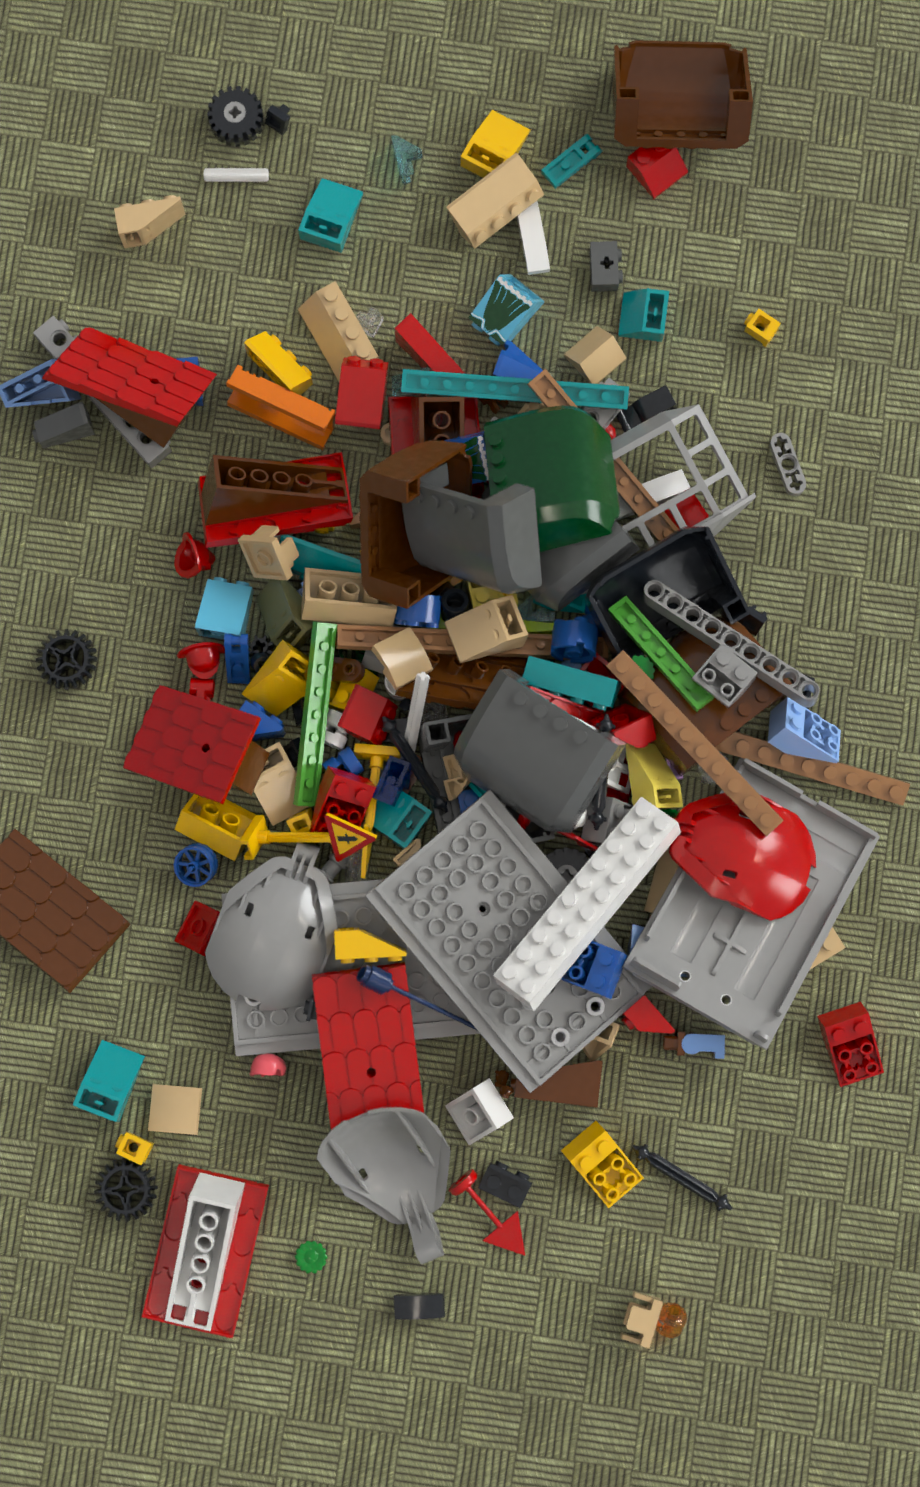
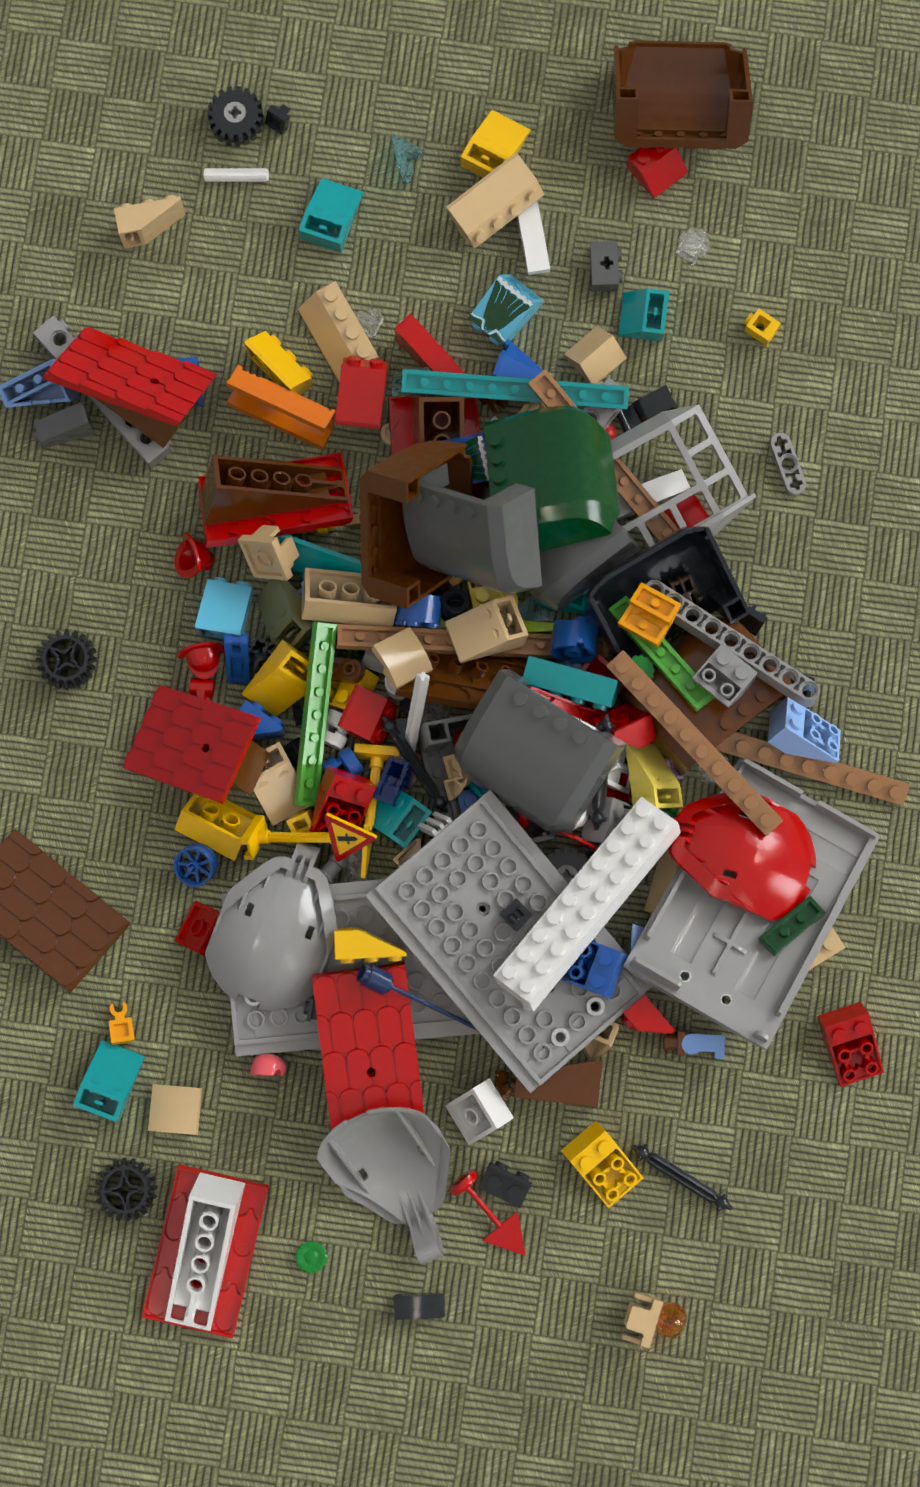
yellow brick [115,1132,154,1165] -> none
teal plate [541,134,602,189] -> none
none -> light orange plate [109,1002,135,1045]
none -> white tile [418,812,452,837]
none -> black tile [499,898,532,932]
none -> light orange slope [618,582,681,648]
none -> dark brown arm [667,572,702,608]
none -> clear brick [676,226,711,266]
none -> dark green tile [758,896,826,956]

